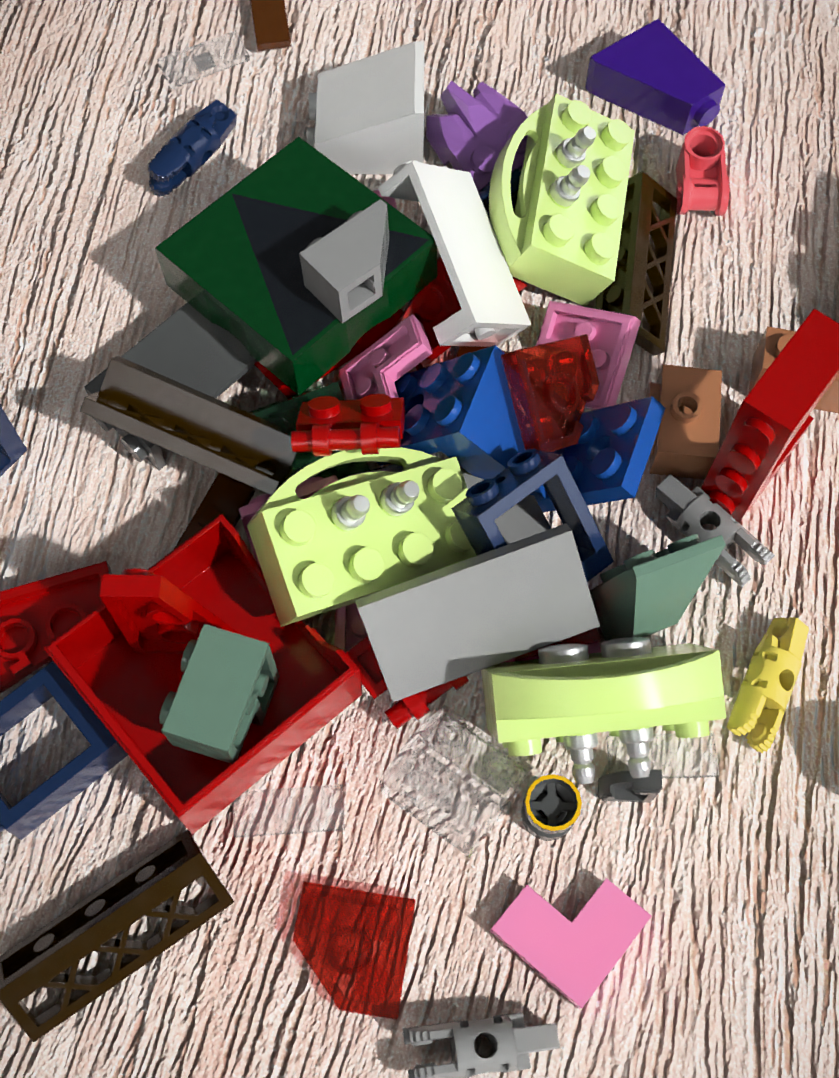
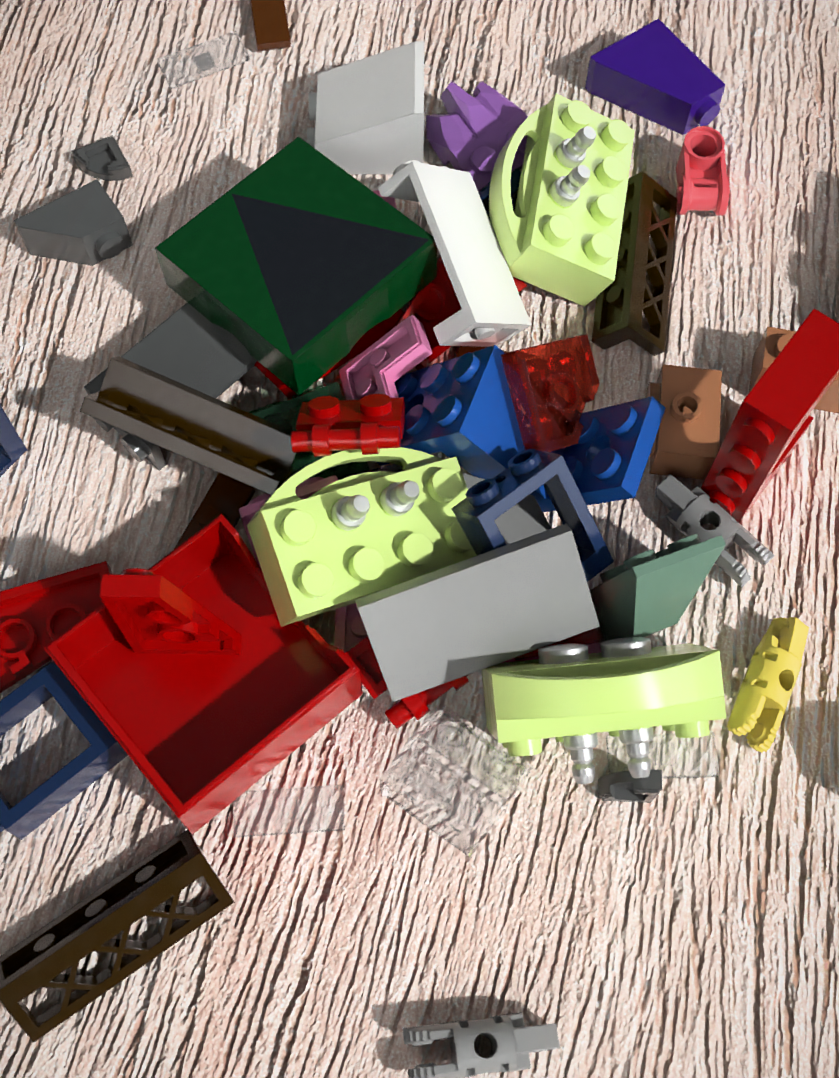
dark blue hinge [148,99,237,197] -> none
sand green brick [159,624,280,764] -> none
clear red plate [293,882,416,1021] -> none
light grey slope [299,199,389,324] -> none
bright pink tile [490,878,652,1010] -> none
dark grey wheel [521,774,582,841] -> none
bright pink tile [536,301,641,410] -> none
none -> dark grey slope [14,179,133,266]
none -> dark grey tile [72,135,133,181]

